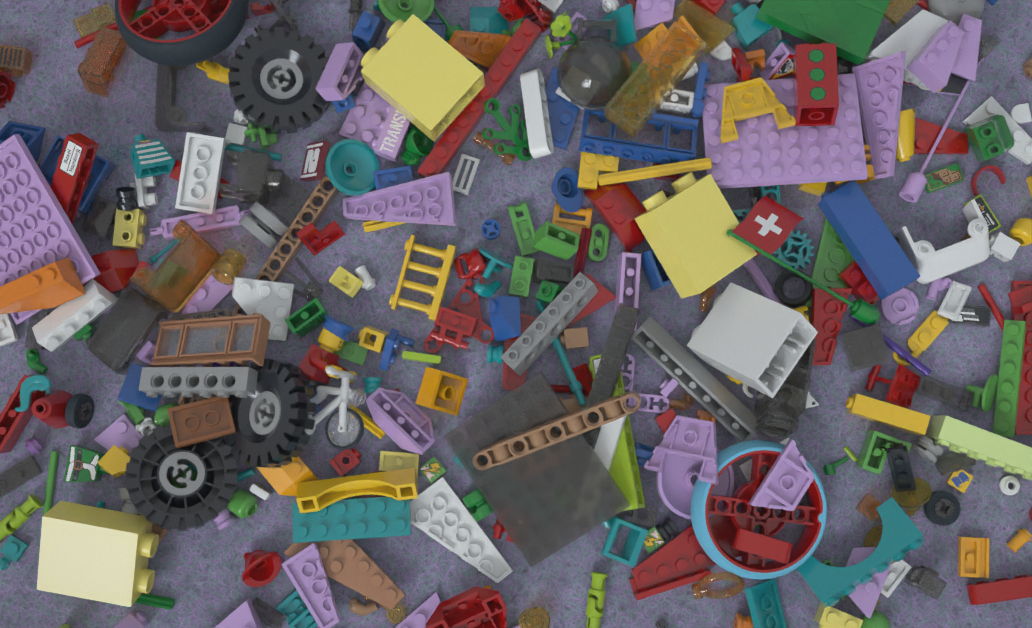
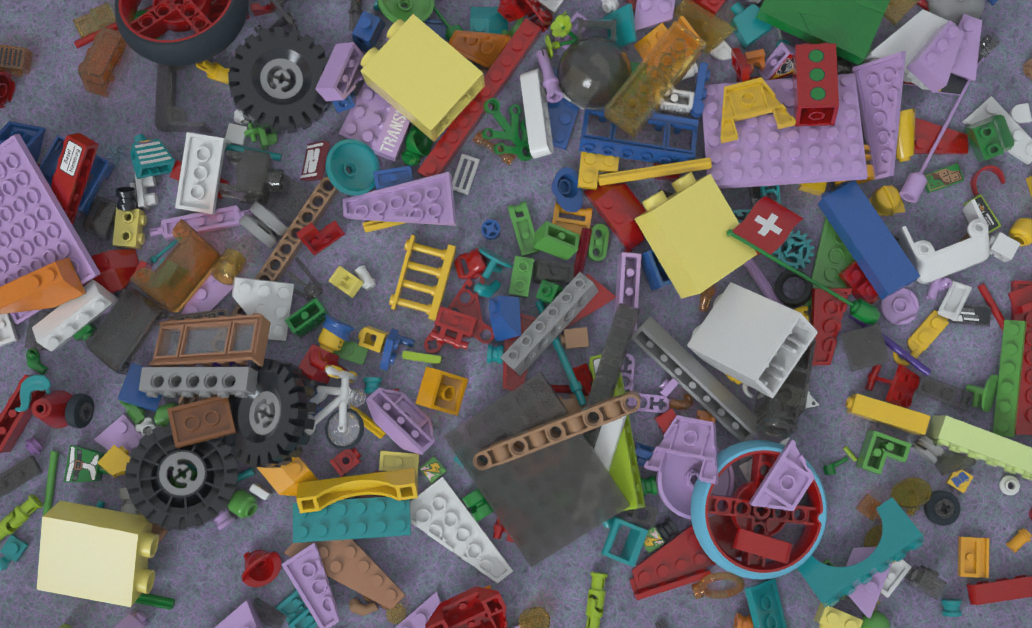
lavender plate [136,341,156,364] -> none
black hinge [886,443,916,492] -> none
none -> lavender pin [536,49,563,103]
none -> green wheel [640,475,657,496]
none -> yellow piece [869,185,905,216]
none -> teal wheel [941,598,962,617]

